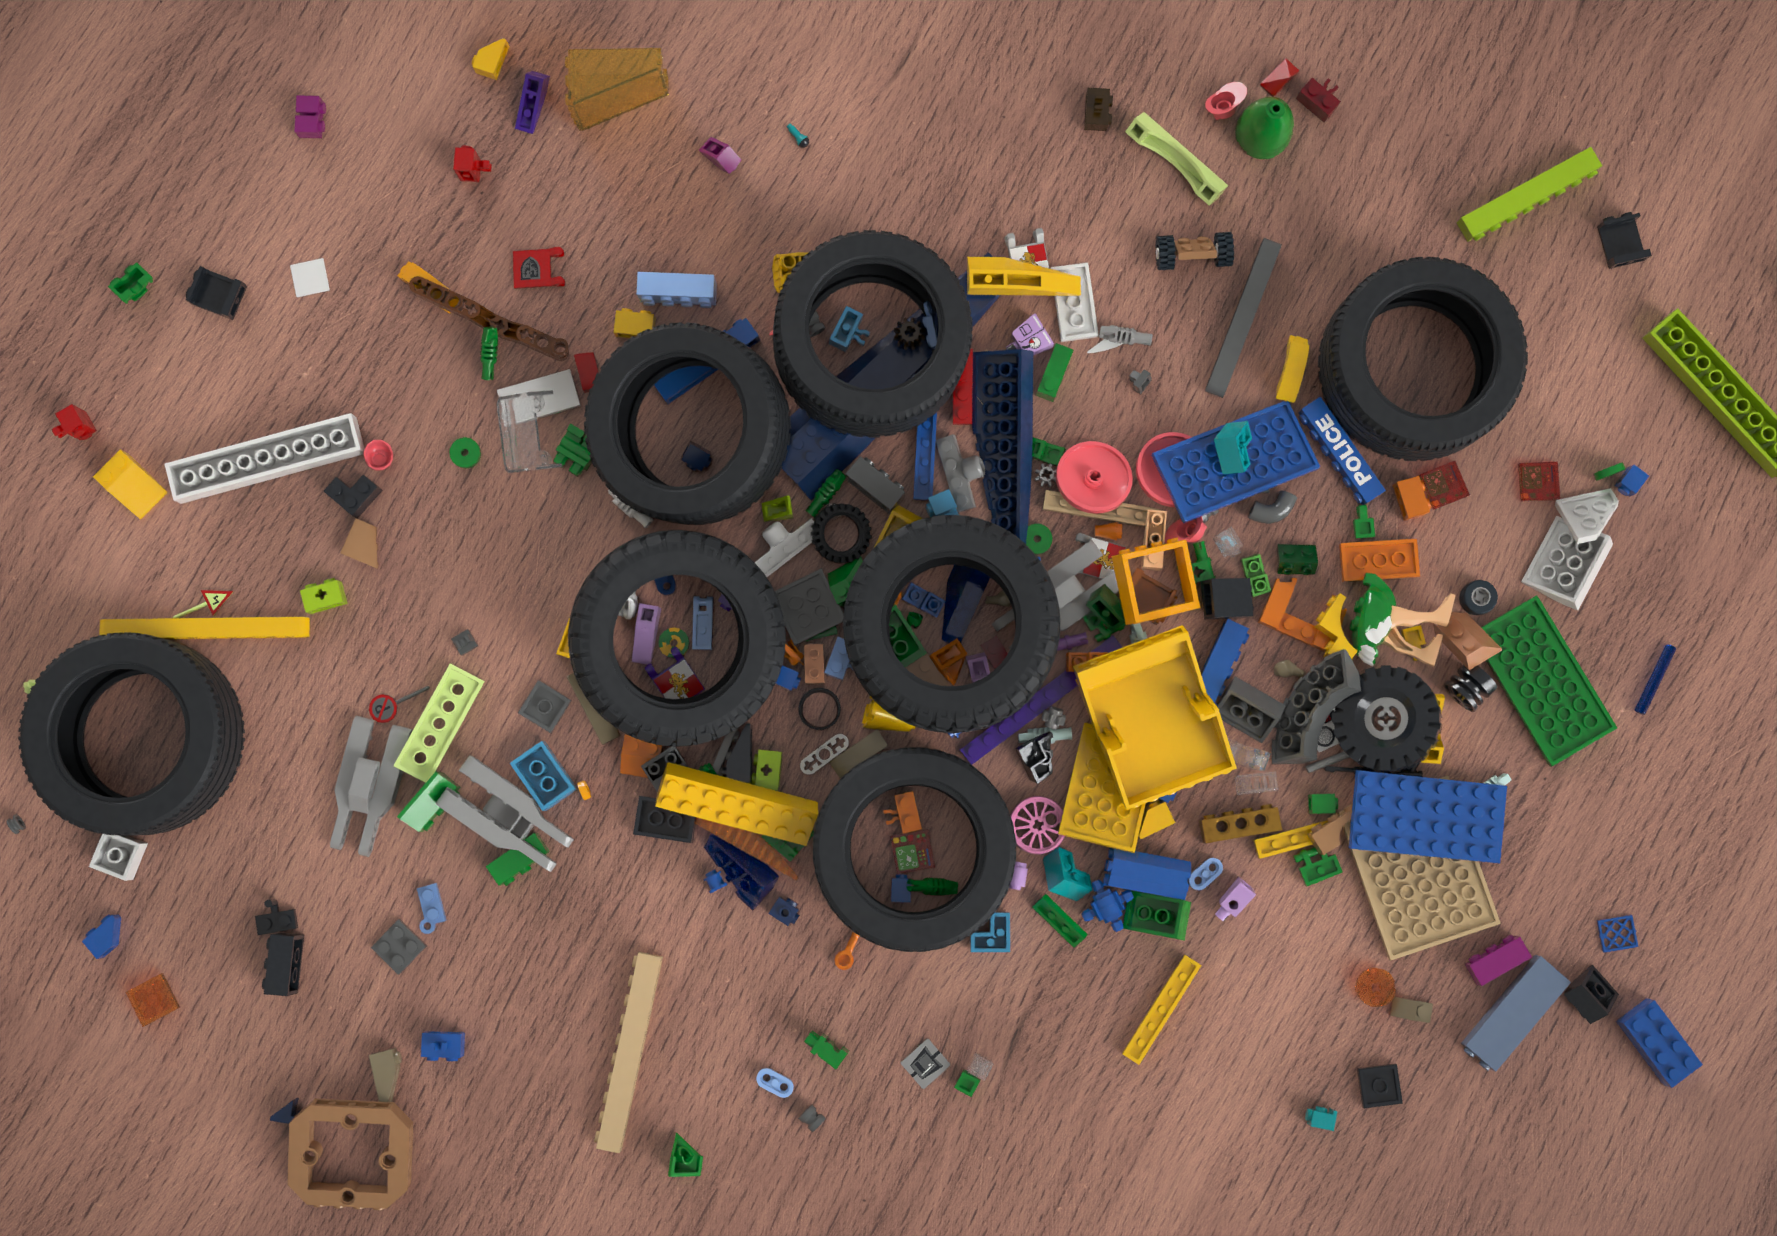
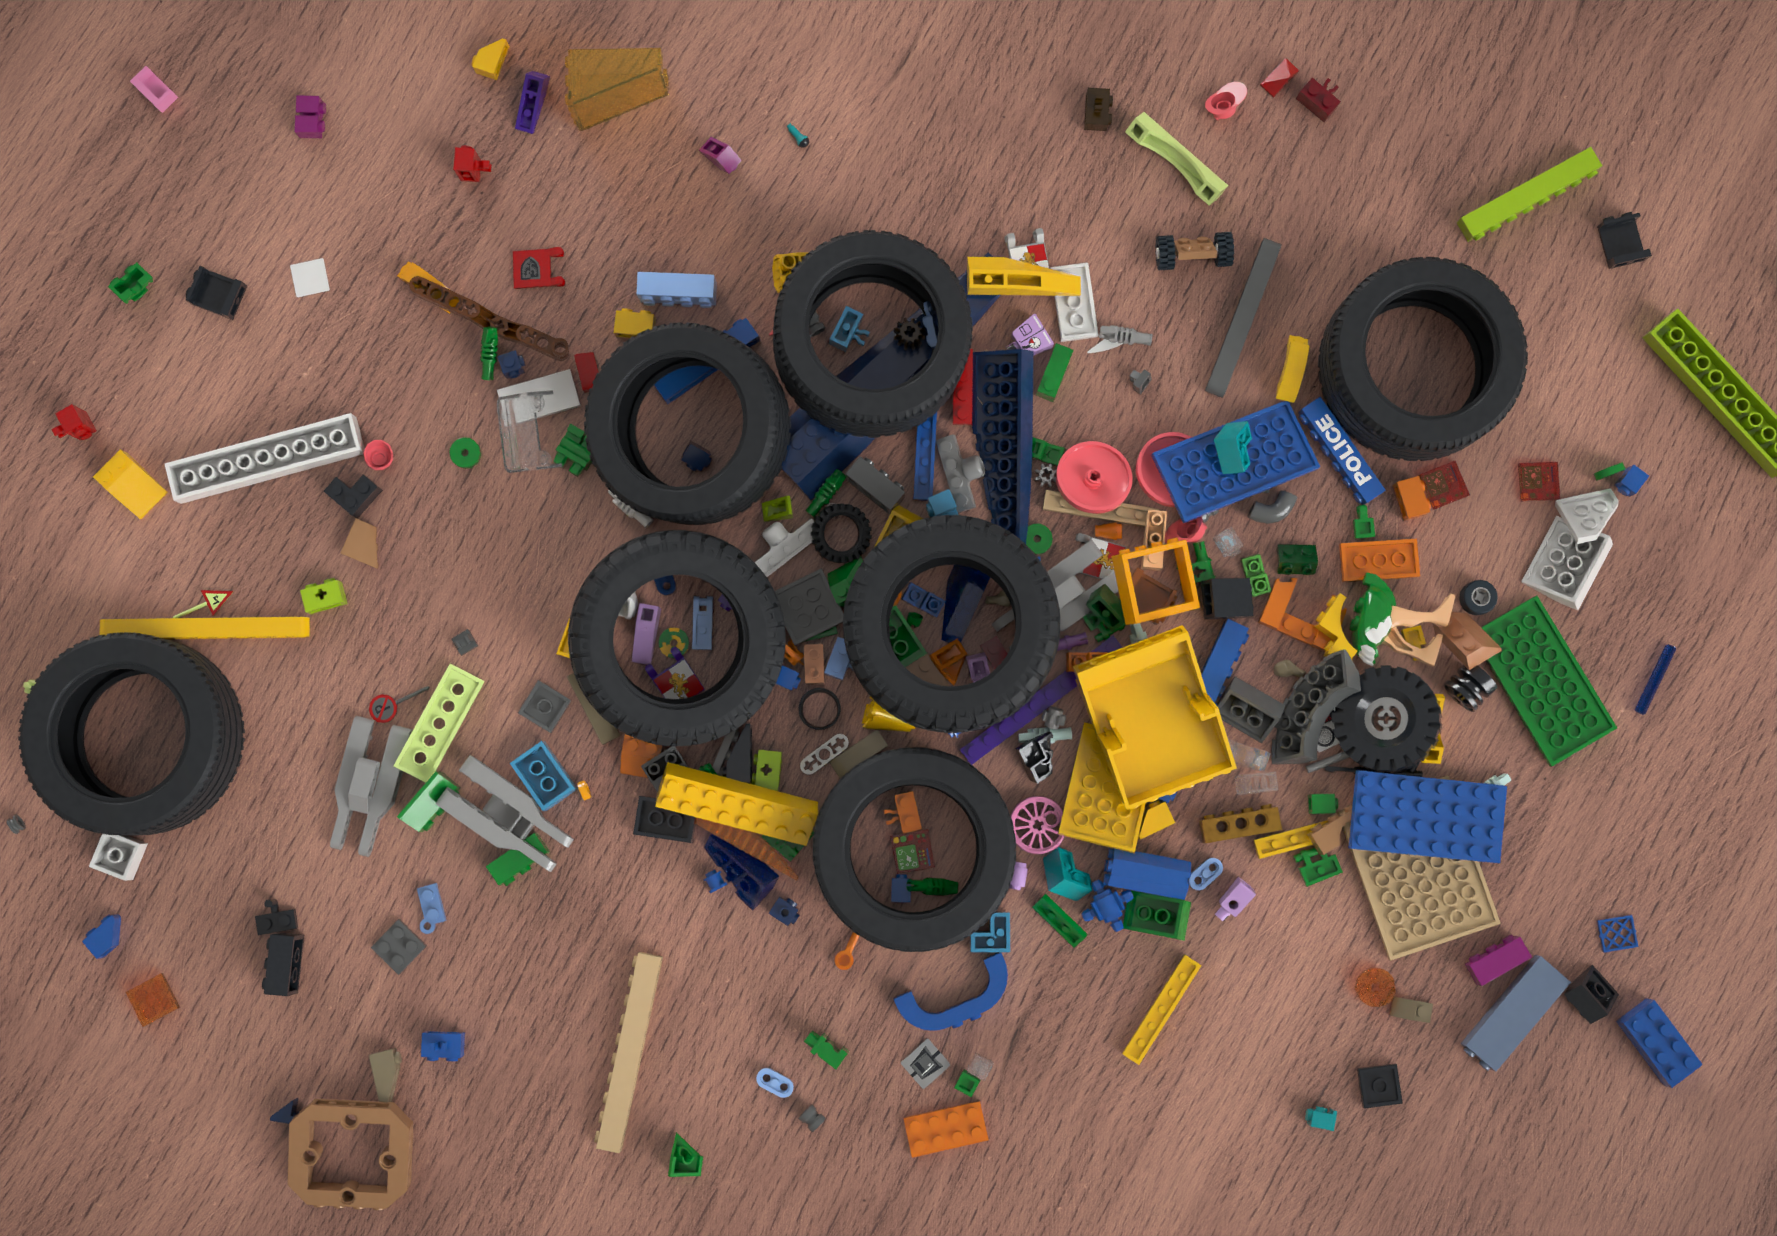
green cylinder [1235,97,1294,160] -> none
none -> bright pink panel [130,66,178,113]
none -> dark blue brick [498,350,526,379]
none -> blue arch [893,952,1008,1031]
none -> orange plate [903,1100,989,1158]

